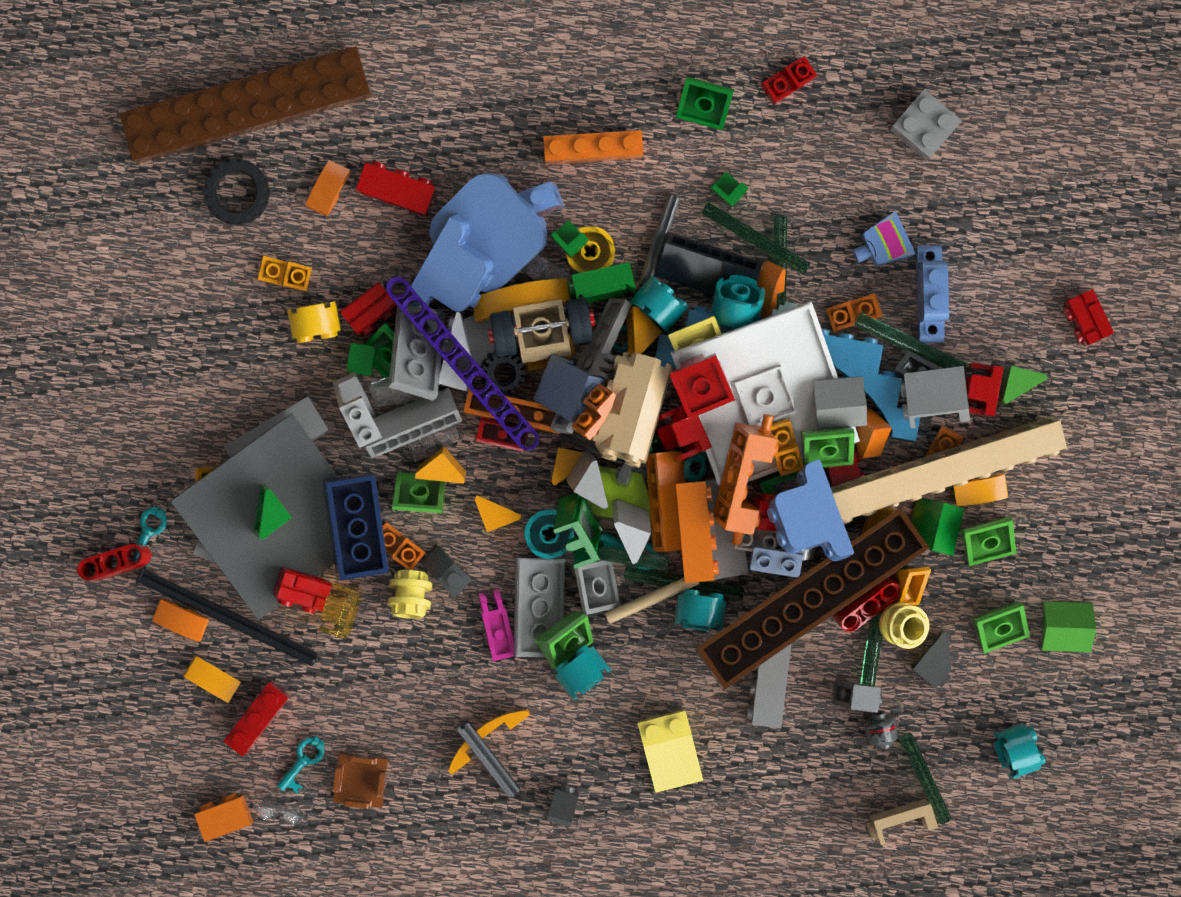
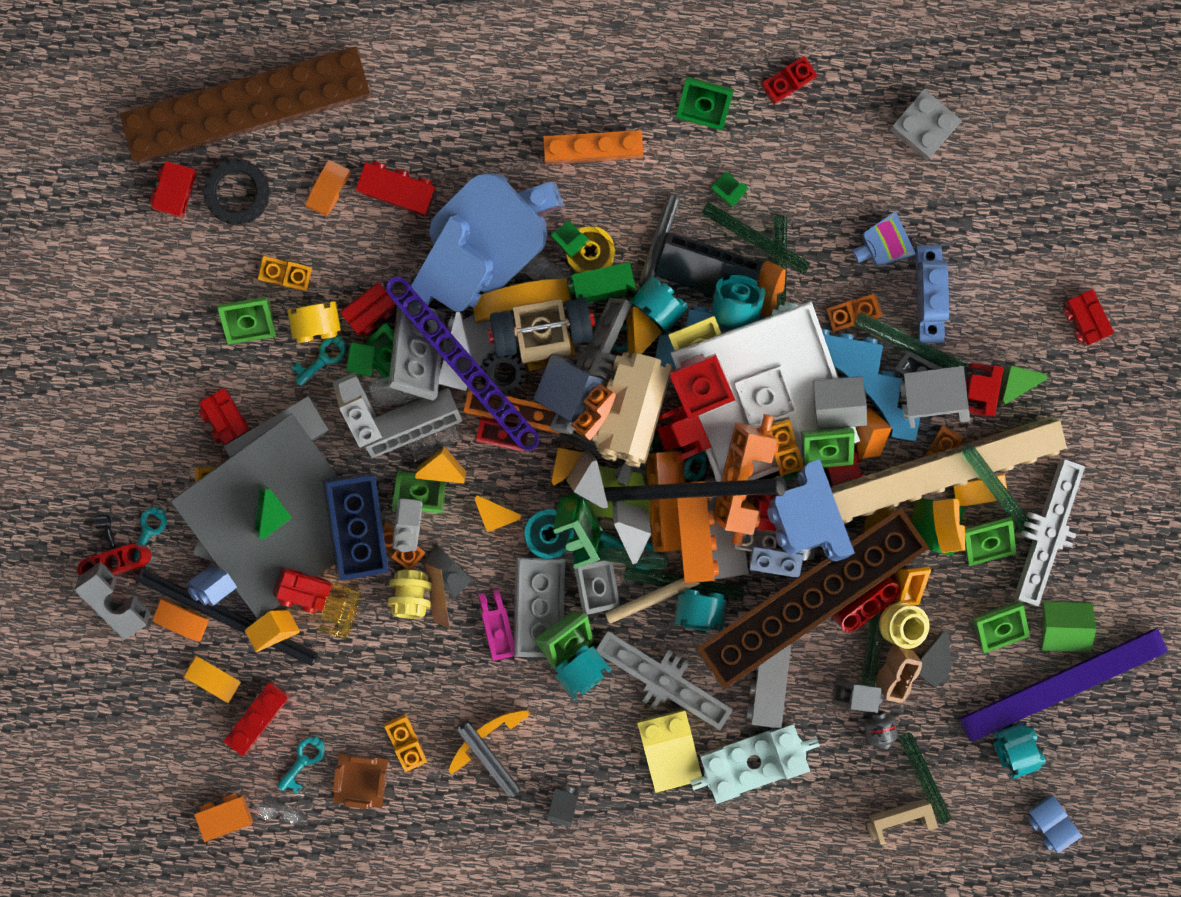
none -> arch [74,562,150,640]
none -> black hand [95,515,116,549]
none -> red brick [150,161,197,219]
none -> medium blue brick [187,564,237,606]
none -> red brick [198,388,251,446]
none -> bright green slope [217,297,276,345]
none -> light orange slope [245,610,300,652]
none -> teal piece [291,336,348,387]
none -> light orange slope [384,714,427,772]
none -> light grey brick [392,499,423,552]
none -> nougat sticker [425,563,450,629]
none -> light grey hinge [596,631,733,730]
none -> black axle [604,476,785,502]
none -> light aqua brick [690,722,820,804]
none -> medium nougat brick [876,645,922,703]
none -> light orange slope [933,498,965,553]
none -> dark purple beam [959,628,1168,742]
none -> clear green axle [961,444,1032,532]
none -> hinge [1014,458,1085,606]
none -> medium blue brick [1027,794,1082,853]

